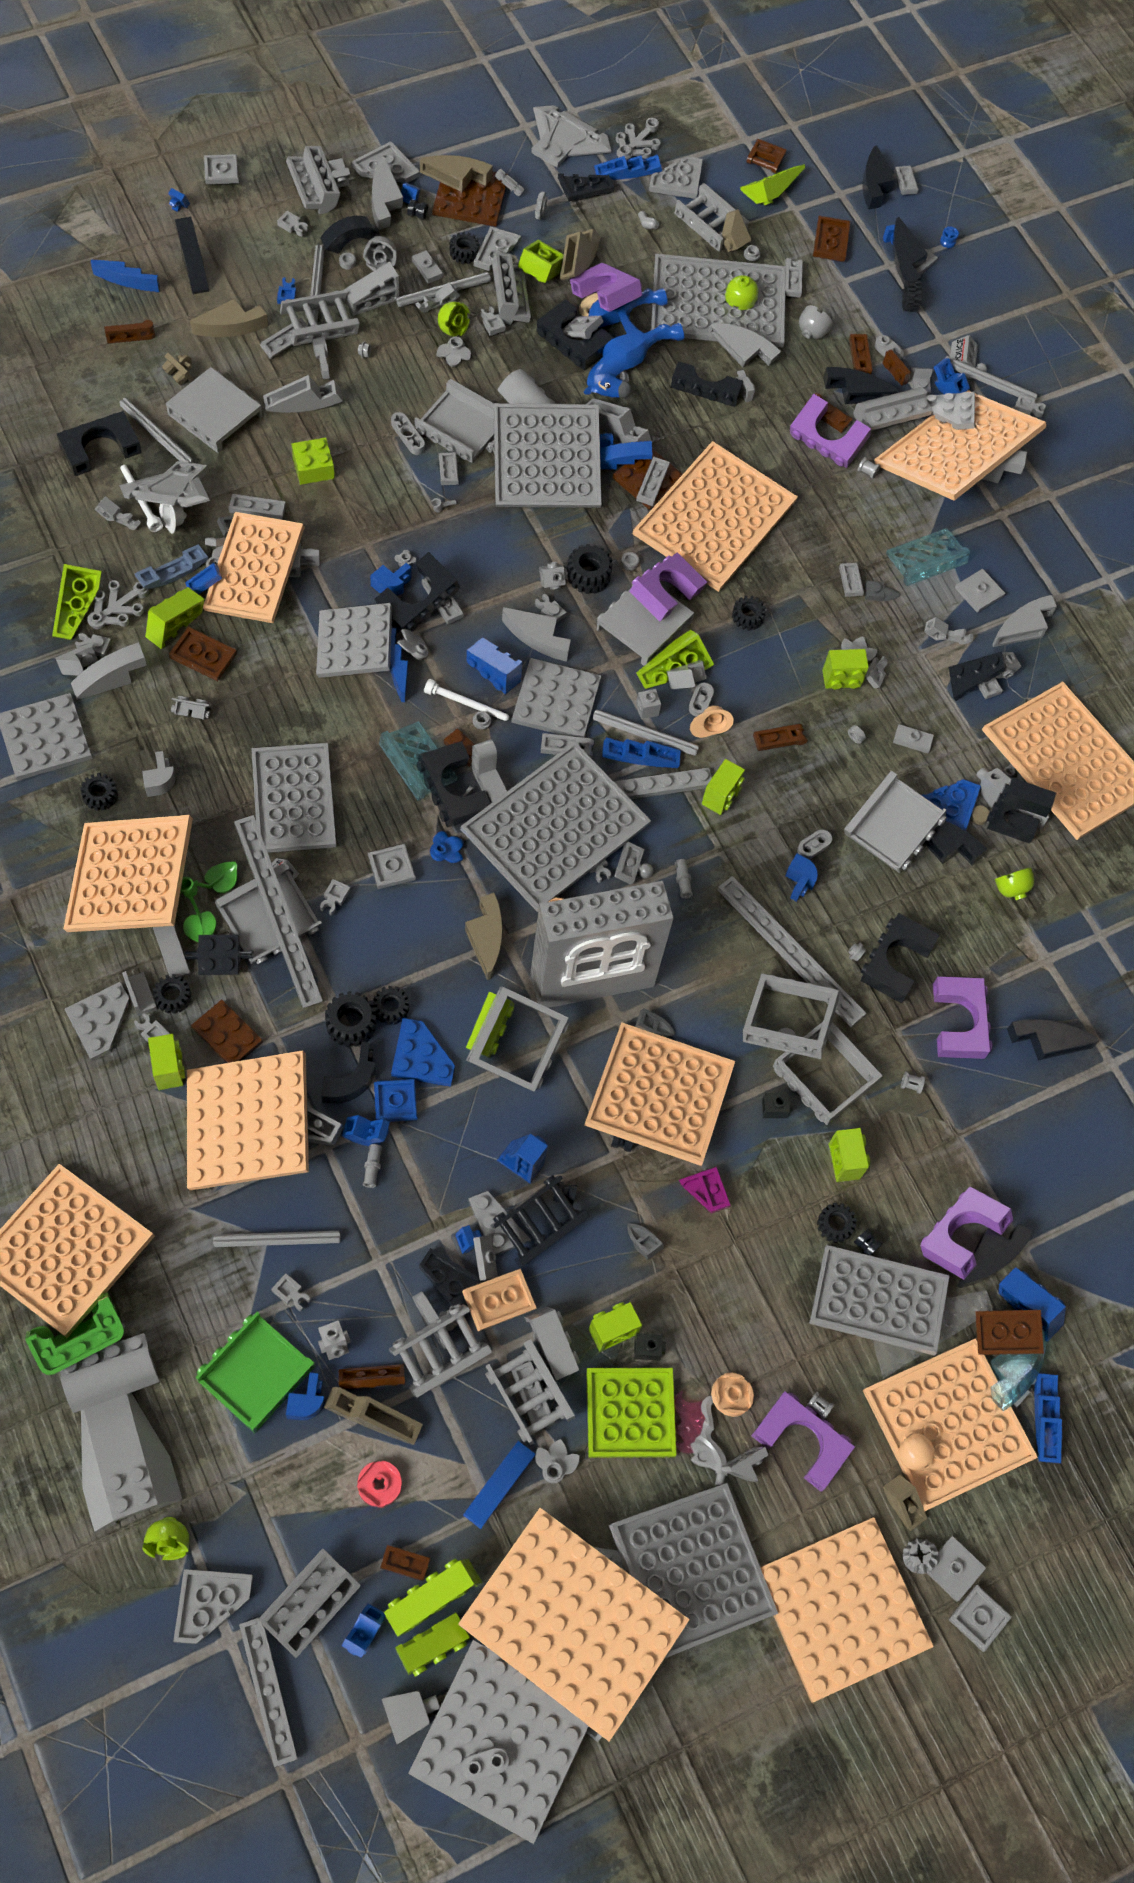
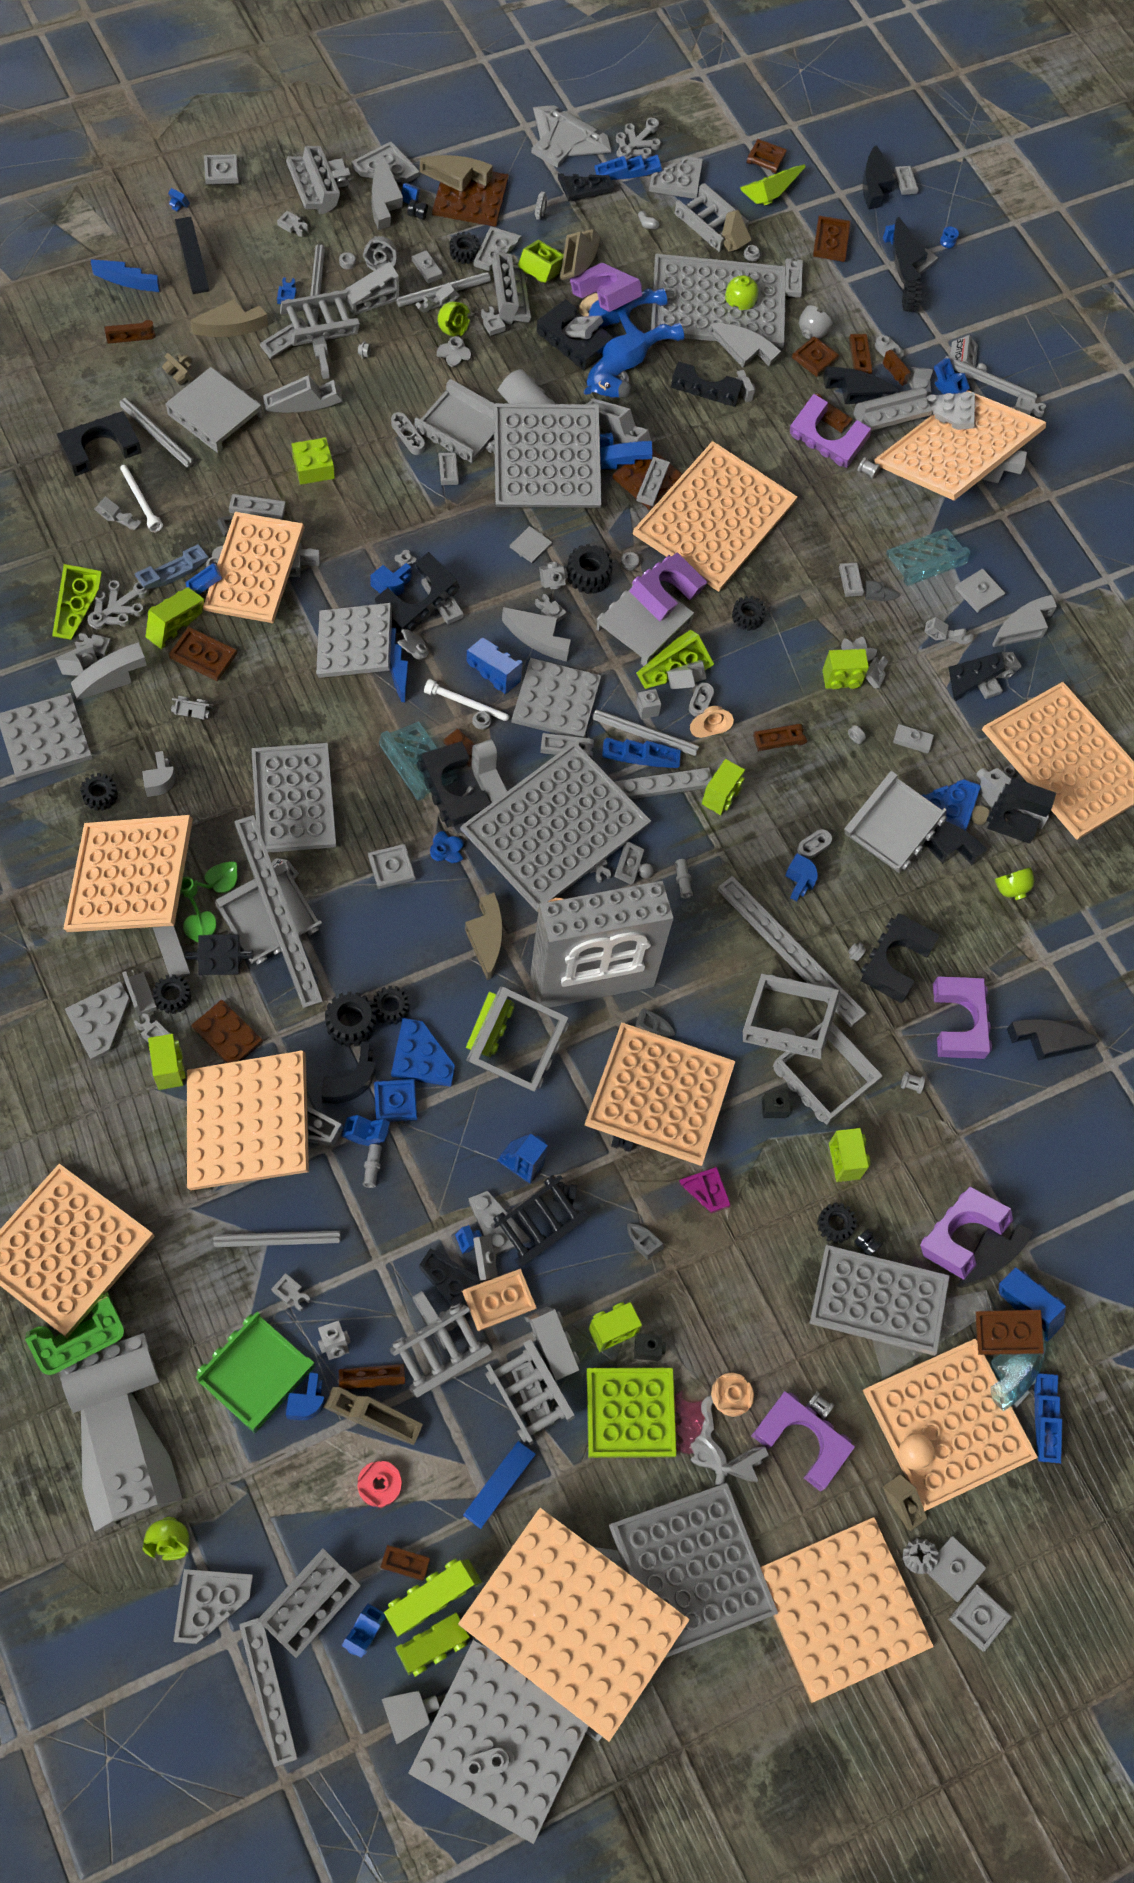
light grey plate [119,461,210,507] -> none
white piece [159,503,186,534] -> none
light grey tile [205,537,226,546] -> none
black arch [320,215,381,254] -> none
light grey plate [320,879,350,916] -> none
light grey hand [431,498,456,513] -> none
light grey axle [495,169,524,196] -> none
light grey plate [535,1439,579,1484] -> none
none -> light grey piece [510,526,552,563]
none -> reddish brown plate [792,336,839,377]

